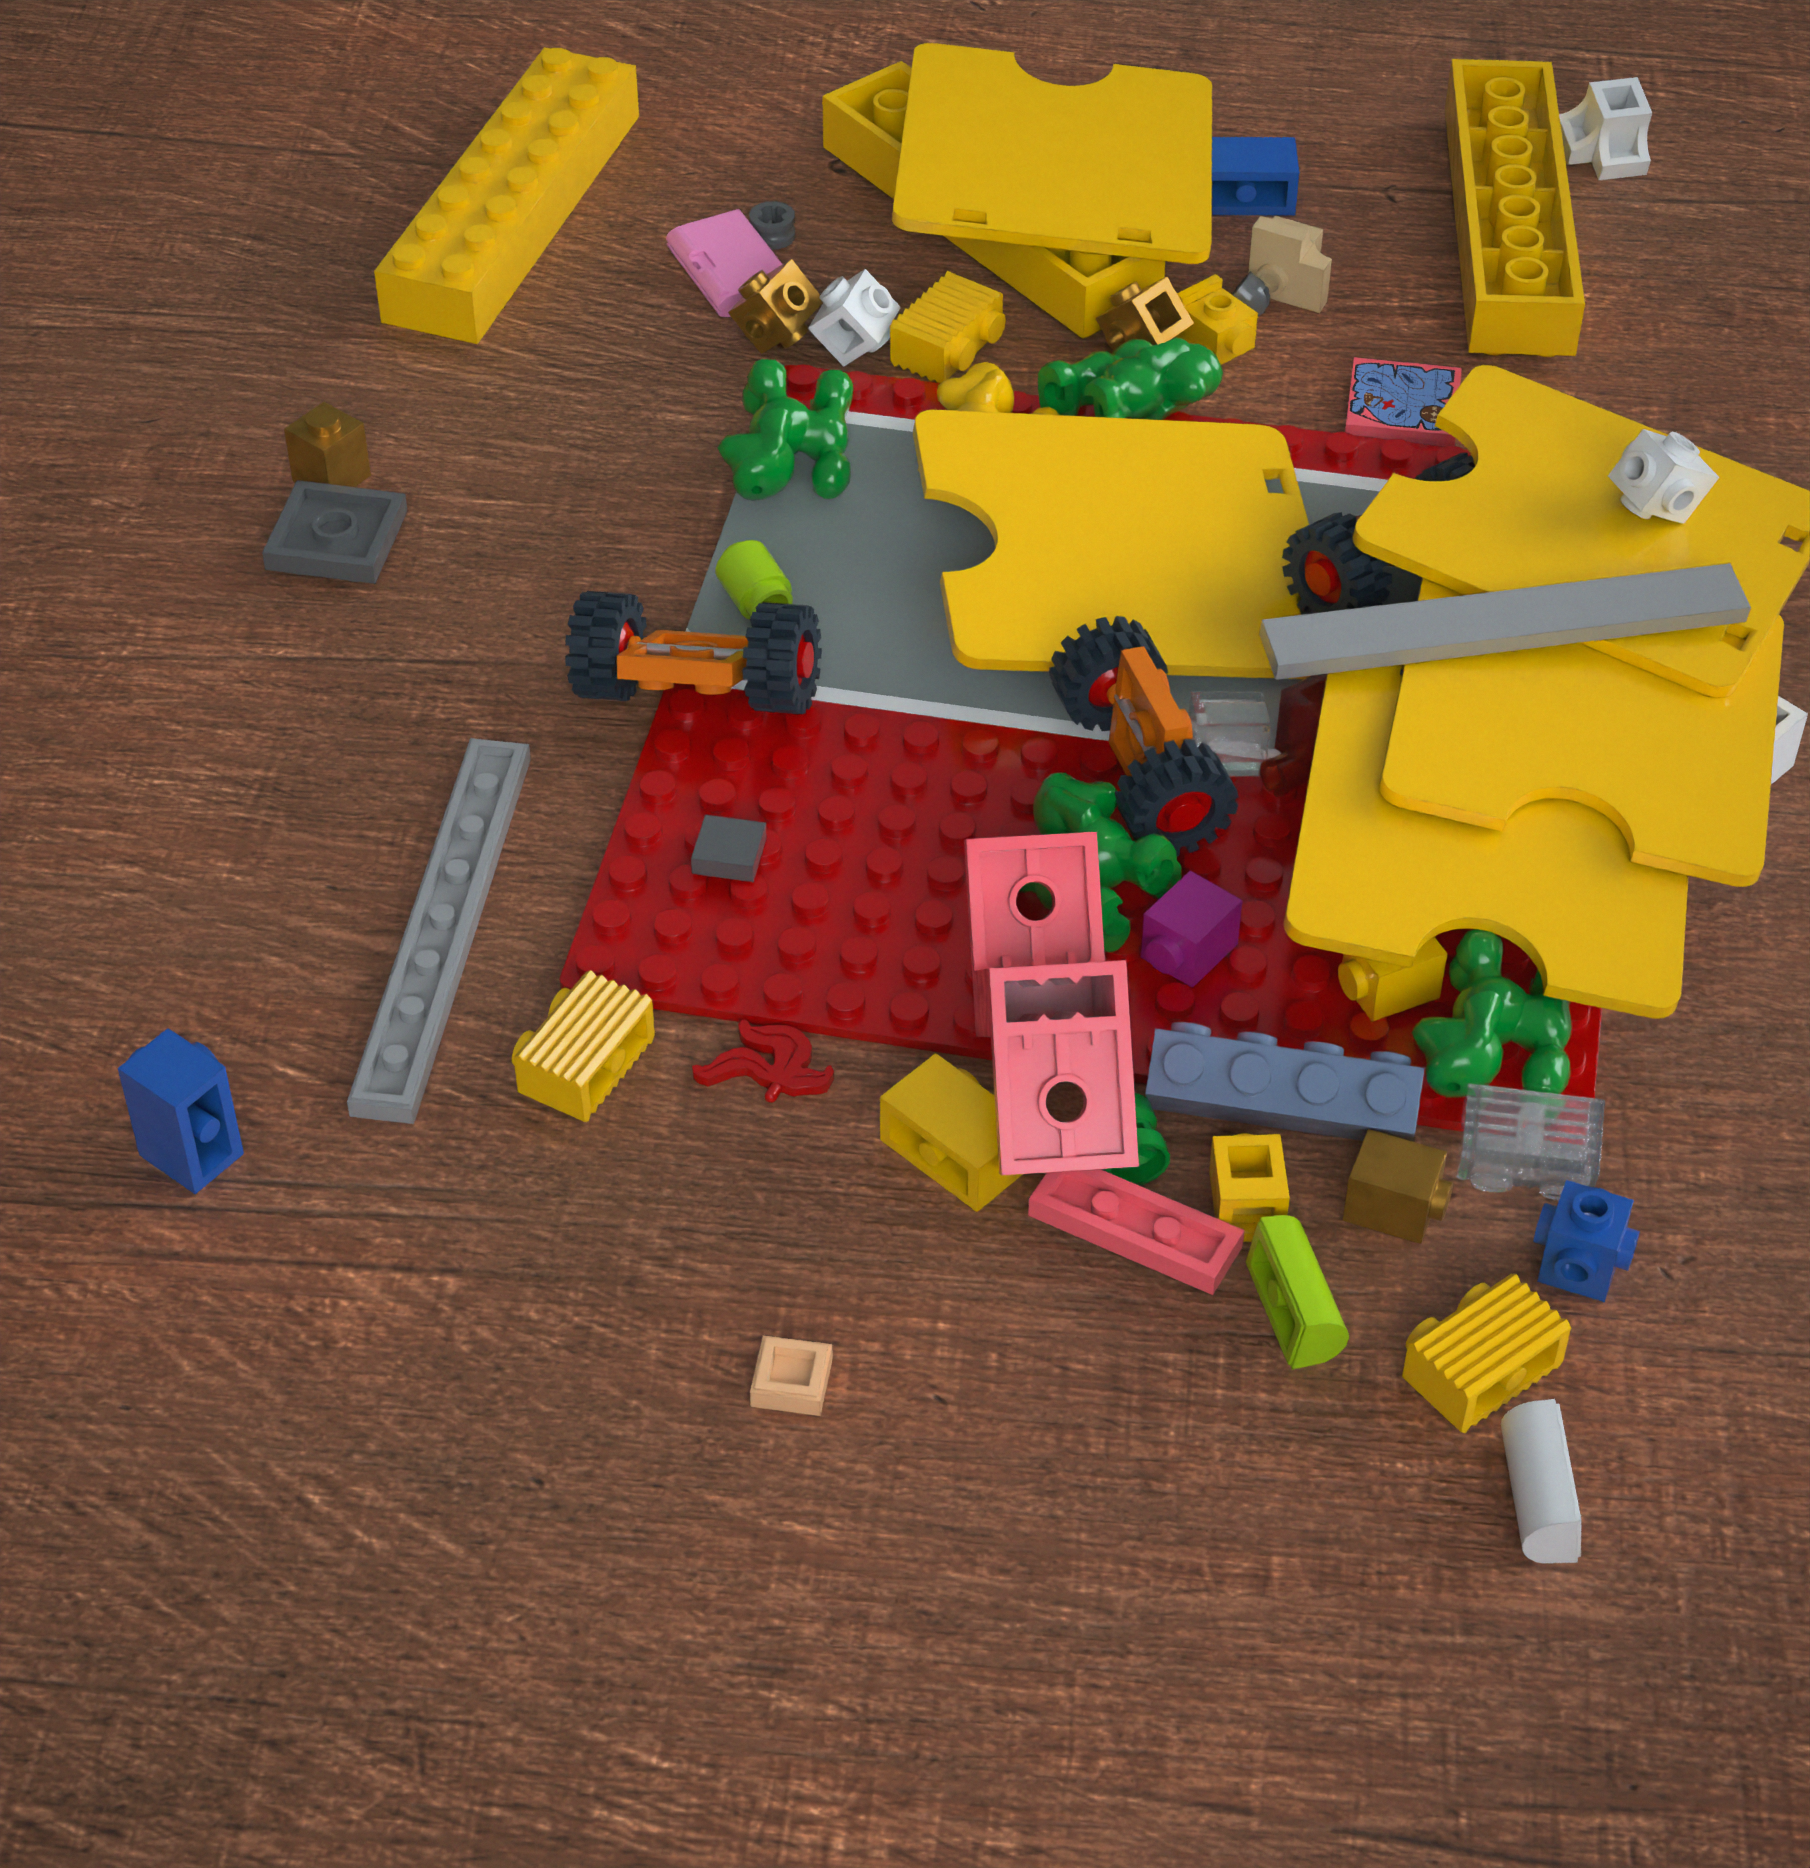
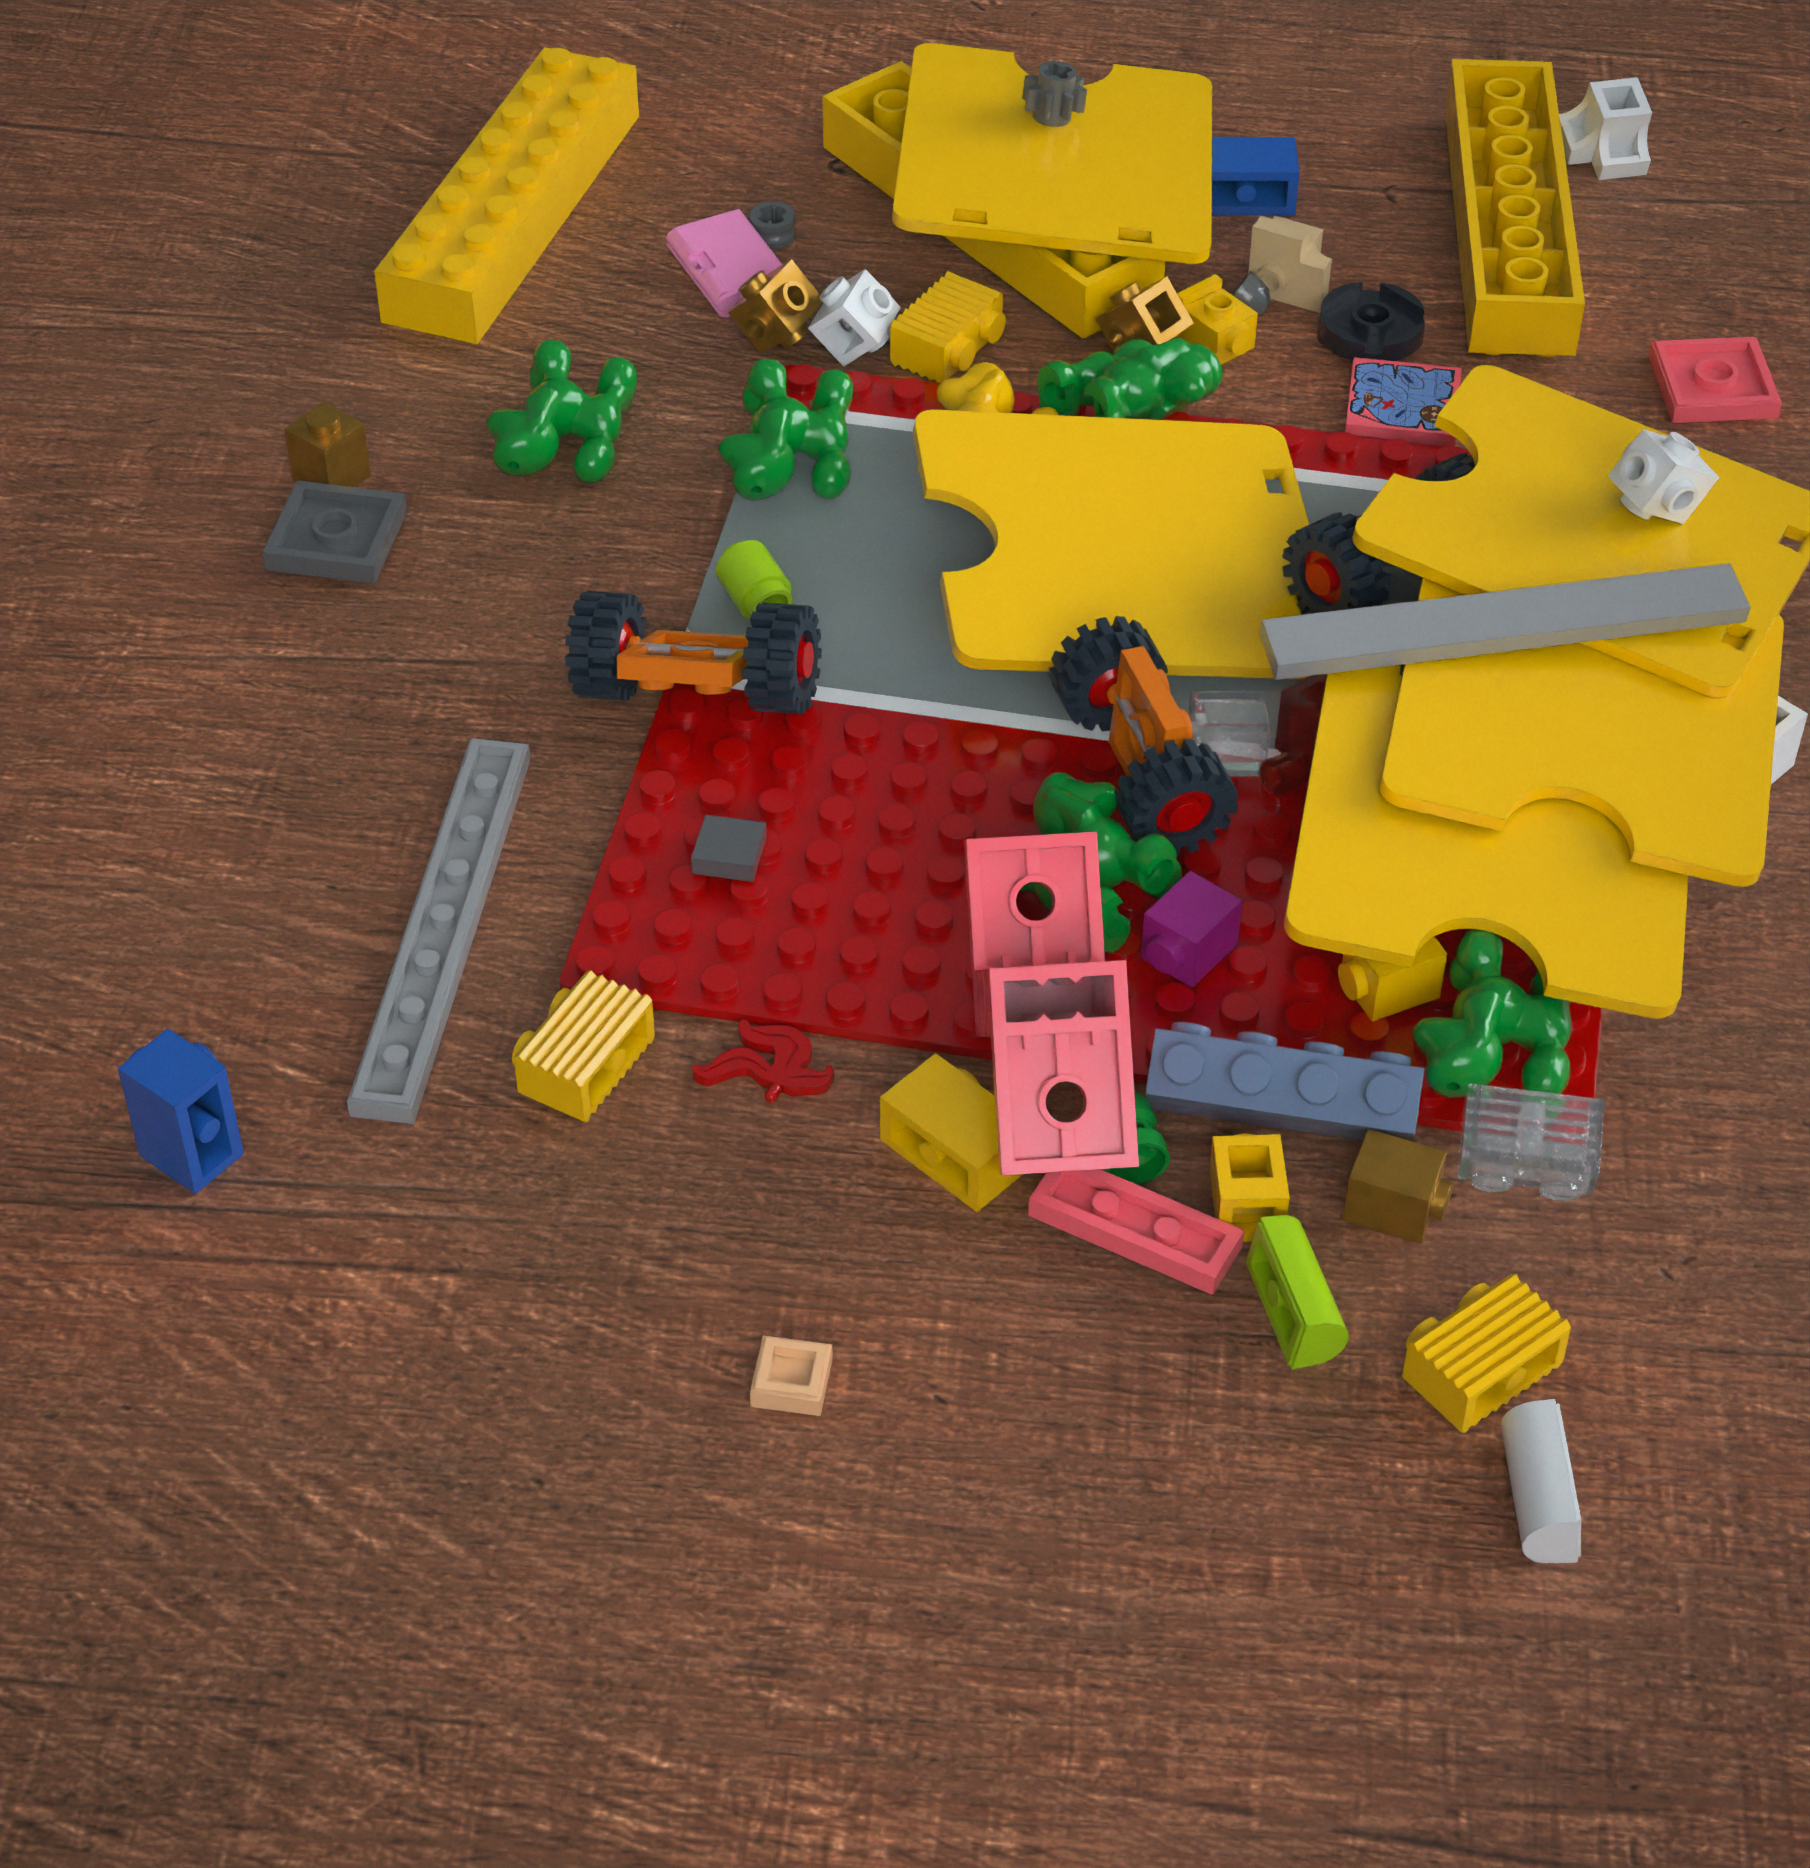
blue brick [1533,1180,1640,1302] -> none
none -> green animal [485,339,637,483]
none -> dark grey gear [1022,61,1087,127]
none -> black plate [1317,282,1425,361]
none -> coral tile [1648,337,1782,423]

